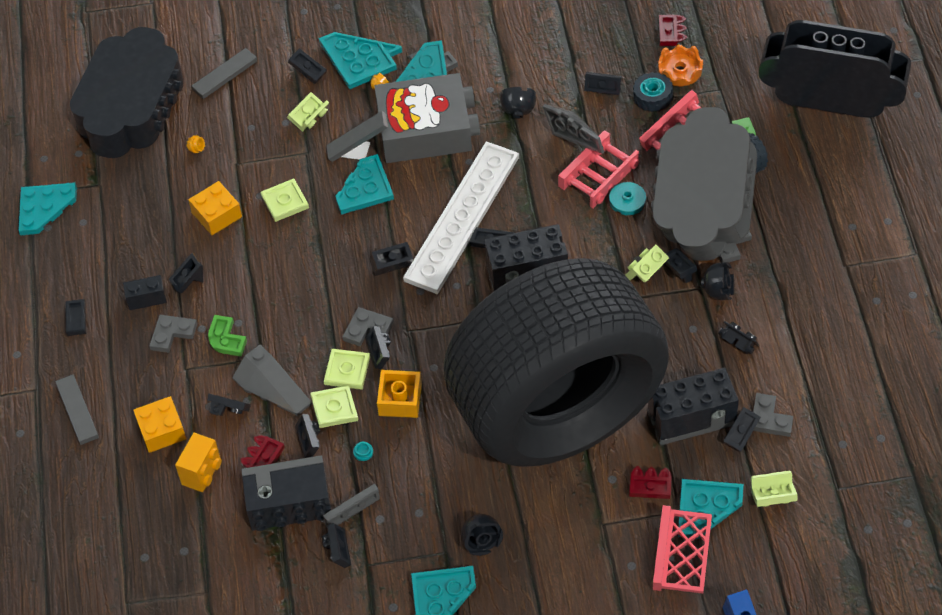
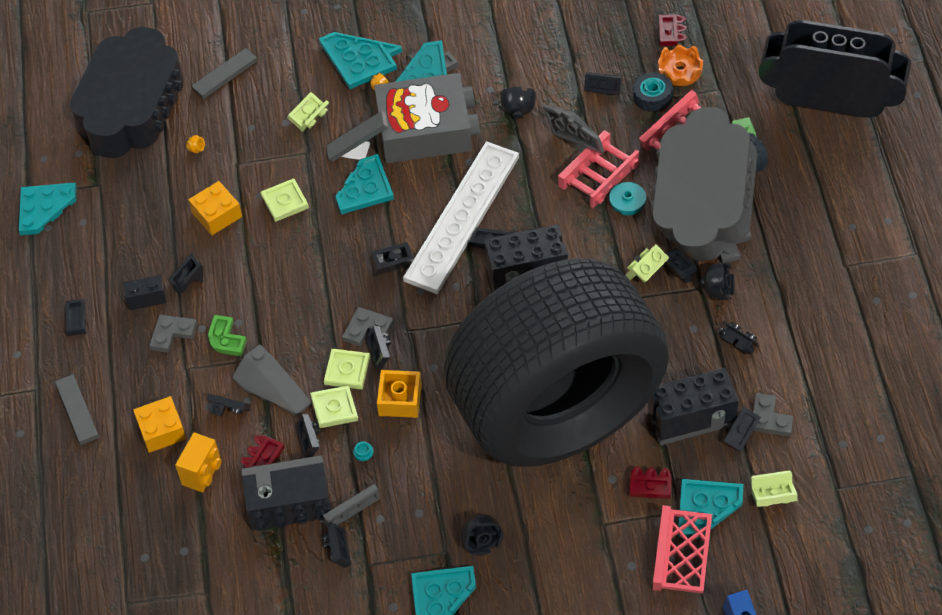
black hinge [288,48,327,84] -> none

